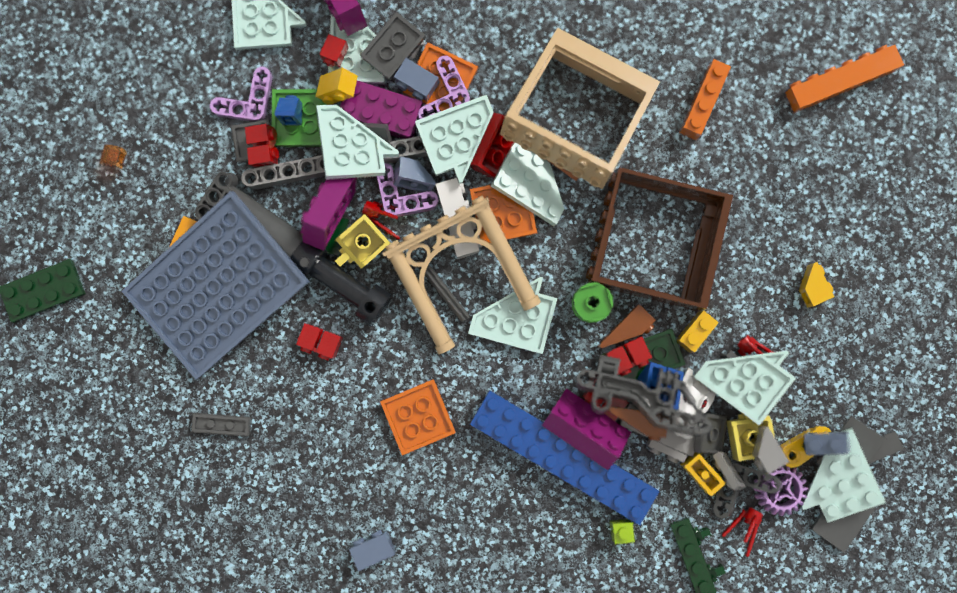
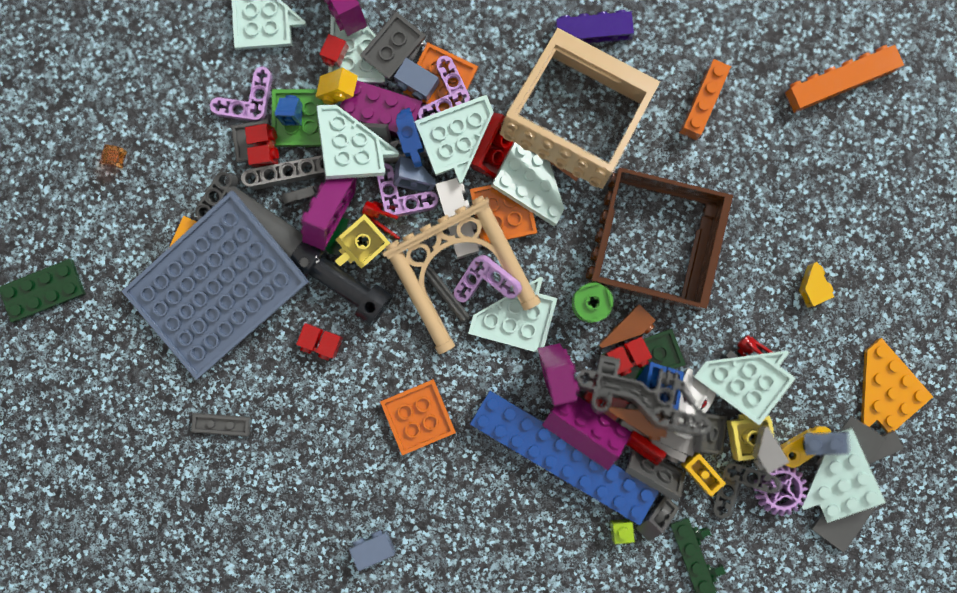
yellow brick [676,310,719,353] -> none
light grey plate [713,452,746,491] -> none
red plant [722,507,763,557] -> none
none -> dark grey piece [282,184,319,206]
none -> blue piece [396,107,424,168]
none -> lavender beam [454,255,522,302]
none -> magenta brick [537,343,579,406]
none -> dark purple brick [555,10,634,44]
none -> dark grey plate [625,449,686,502]
none -> red tile [626,431,667,465]
none -> dark grey arch [635,496,679,541]
none -> light orange wing [861,338,933,433]

